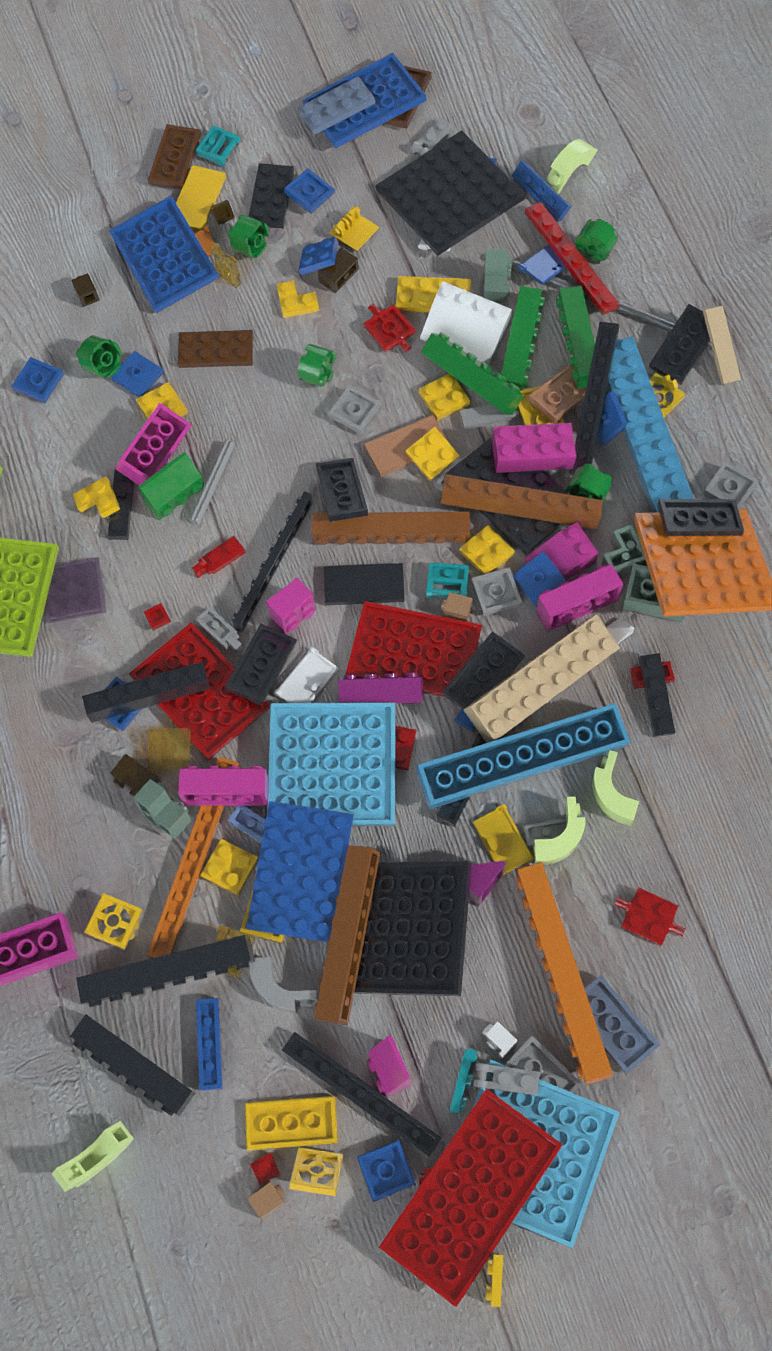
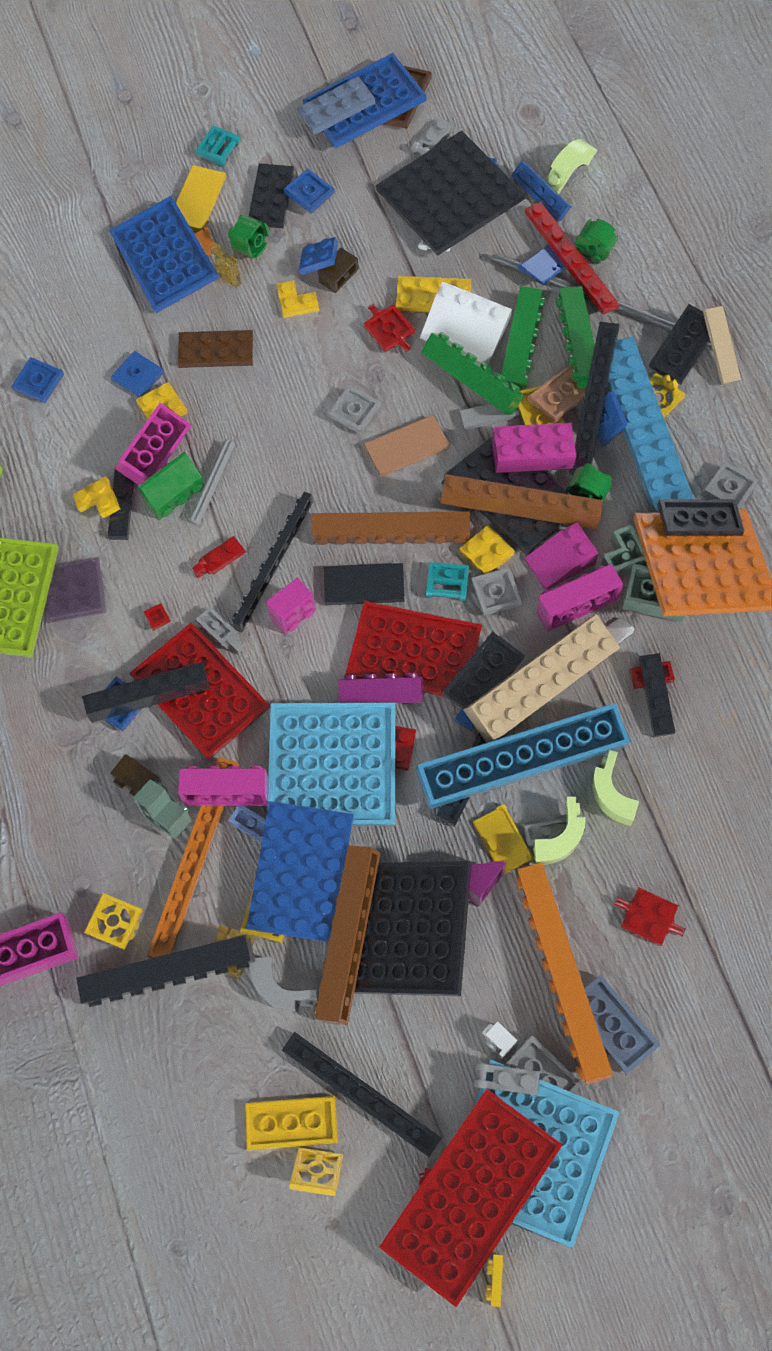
yellowish green arch [52,1121,134,1192] -> none
black brick [70,1014,195,1117] -> none
dark brown brick [71,273,100,307] -> none
green brick [76,335,122,377] -> none
clear yellow plate [147,728,190,772] -> none
reddish brown plate [148,124,201,190] -> none
blue plate [196,998,223,1091] -> none
yellow plate [200,839,259,896] -> none
dark brown tile [211,200,235,225] -> none
black plate [225,624,297,706] -> none
medium nougat brick [248,1182,286,1219] -> none
red plate [250,1153,281,1185] -> none
white door [273,647,339,703] -> none
green brick [298,344,337,387] -> none
black plate [316,458,368,522] -> none
yellow hinge [329,206,379,252] -> none
blue plate [357,1140,416,1202] -> none
dark pink slope [366,1035,411,1097] -> none
yellow plate [405,427,460,481] -> none
yellow plate [419,373,470,421] -> none
medium nougat brick [441,592,473,622] -> none
teal plate [450,1049,477,1115] -> none
sand green brick [484,249,512,303] -> none
blue plate [513,551,566,607] -> none

